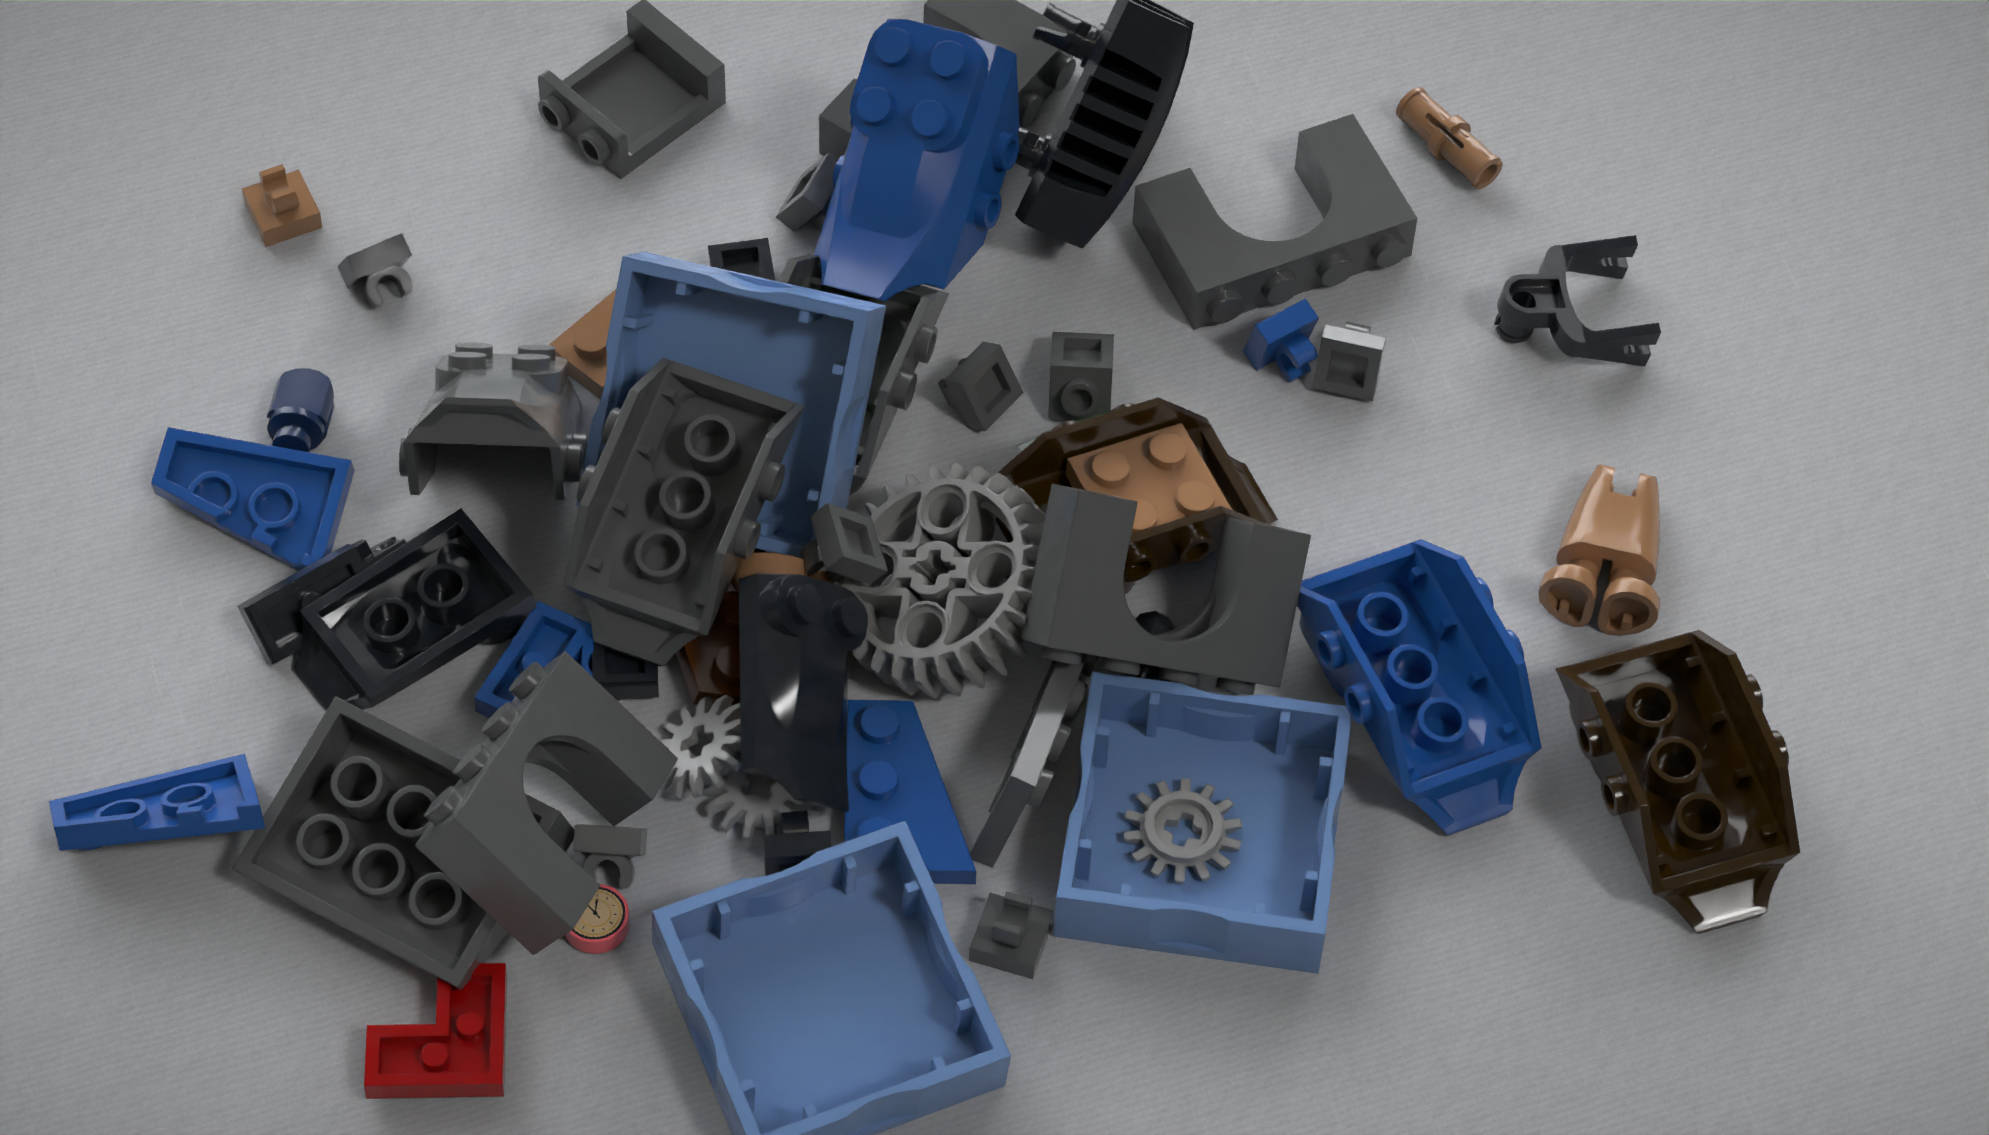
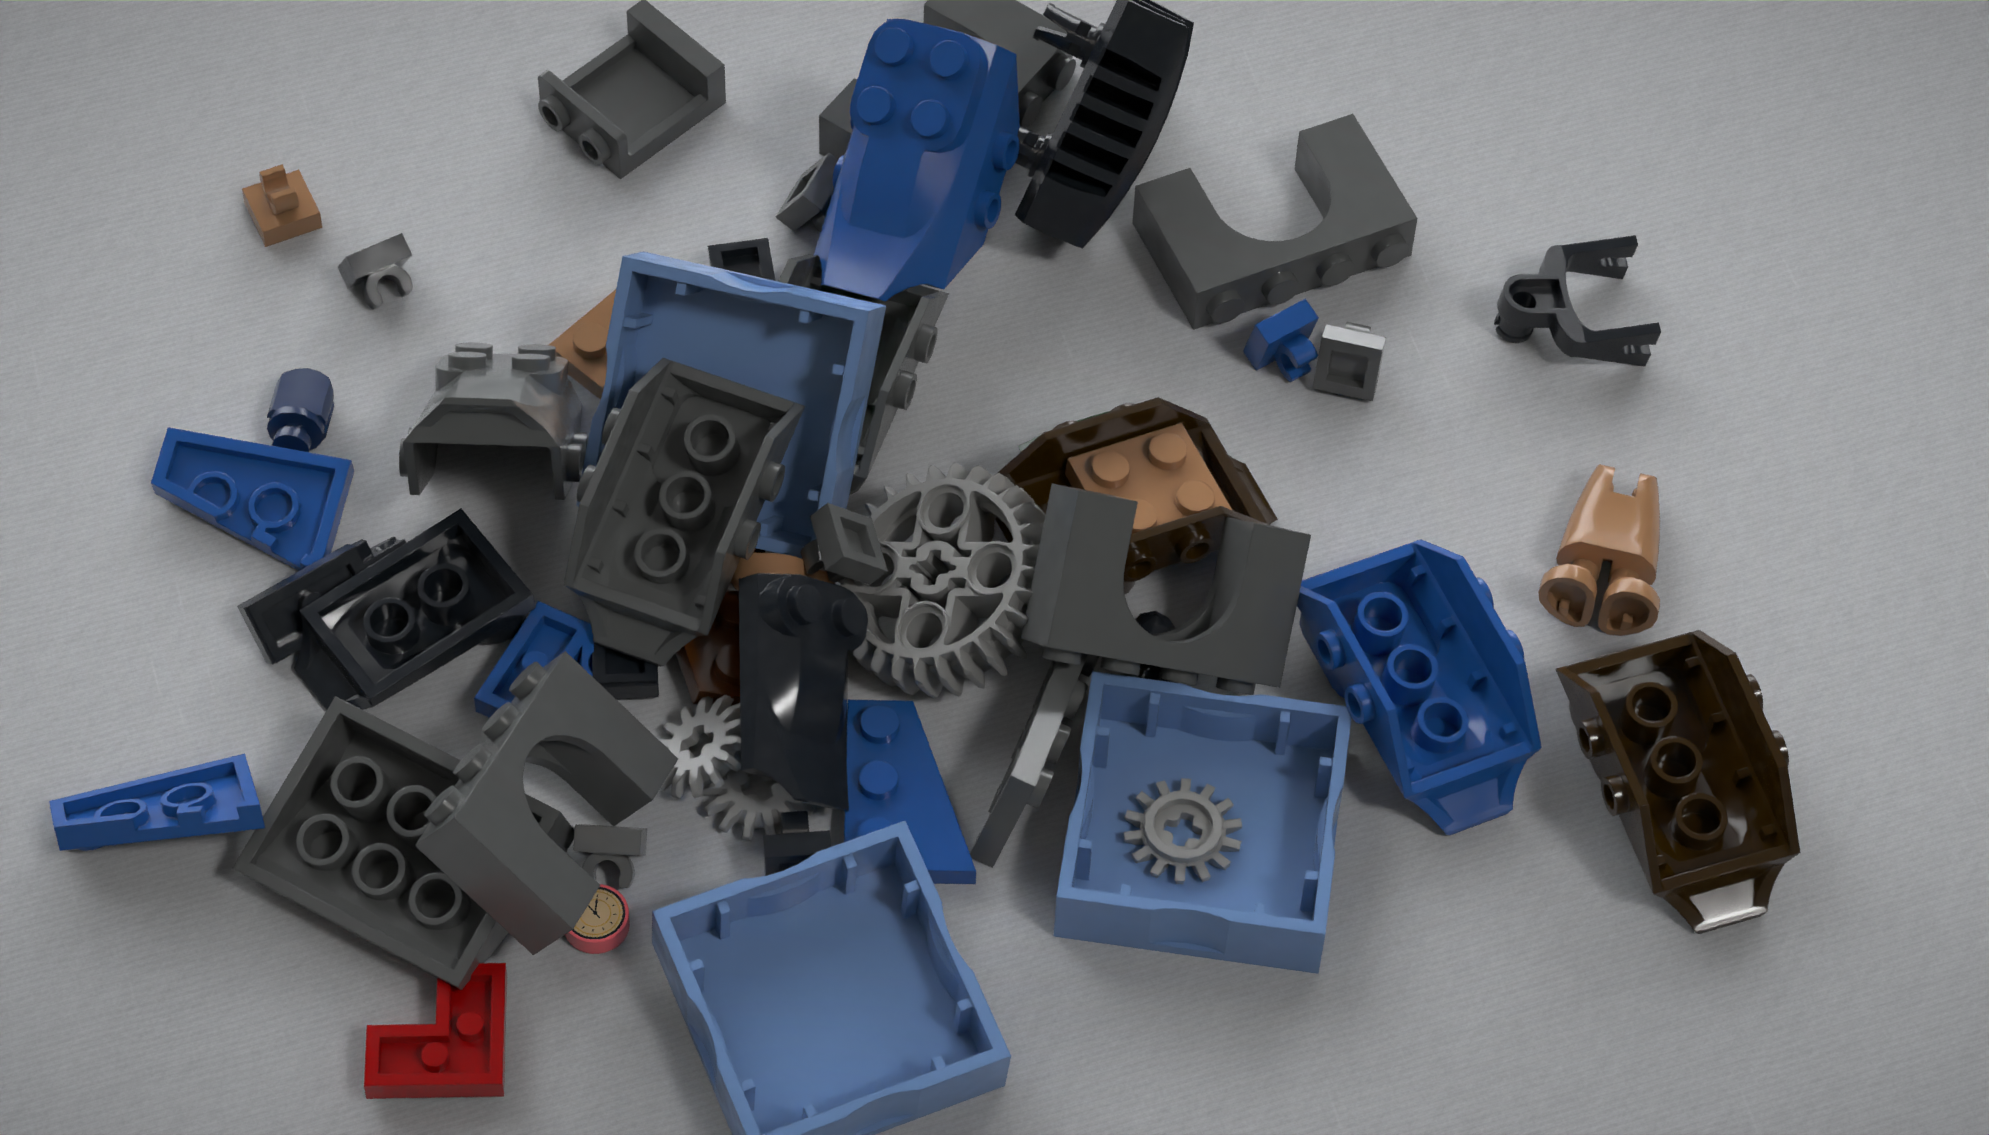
dark grey tile [938,341,1024,431] -> none
dark grey tile [969,891,1054,979] -> none
dark grey bracket [1048,332,1114,421] -> none
medium nougat pin [1396,87,1503,189] -> none

